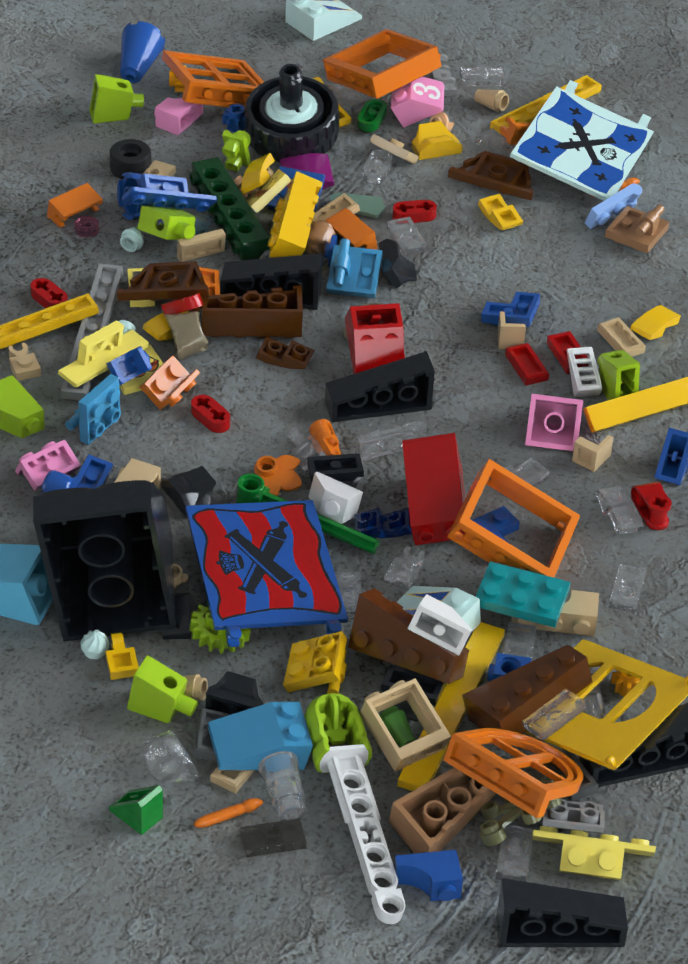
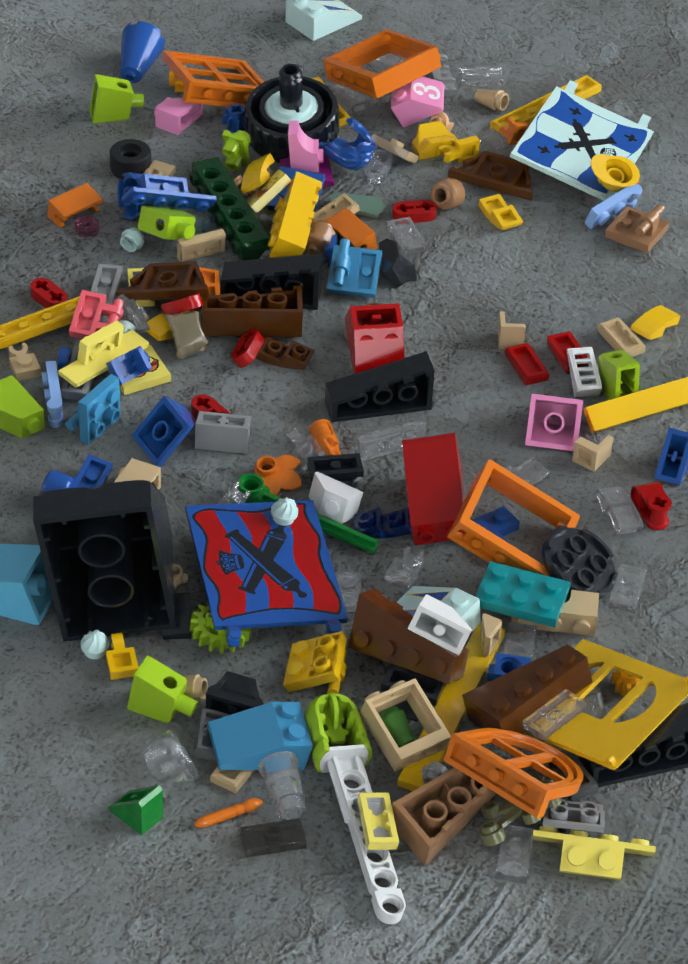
bright pink bracket [15,439,81,491] -> none
orange bracket [139,355,200,410] -> none
black slope [161,466,216,518] -> none
green plate [357,99,387,133] -> none
blue arch [394,850,463,901] -> none
blue plate [481,292,540,327] -> none
black wedge [496,878,628,947] -> none
none -> light blue plate [41,361,64,428]
none -> blue tile [58,347,72,370]
none -> coral plate [69,290,124,339]
none -> clear plate [115,294,150,334]
none -> blue slope [132,396,196,467]
none -> light grey hinge [195,411,251,454]
none -> clear plate [217,481,251,504]
none -> red beam [231,328,265,368]
none -> light aqua plate [271,497,298,526]
none -> bright pink arch [288,121,324,172]
none -> blue hair [319,118,377,170]
none -> light yellow piece [357,793,399,850]
none -> light grey plate [421,762,449,784]
none -> medium nougat head [430,178,465,210]
none -> yellow plate [438,135,480,164]
none -> tan slope [481,613,502,657]
none -> black tile [542,525,618,599]
none -> yellow piece [590,154,640,192]

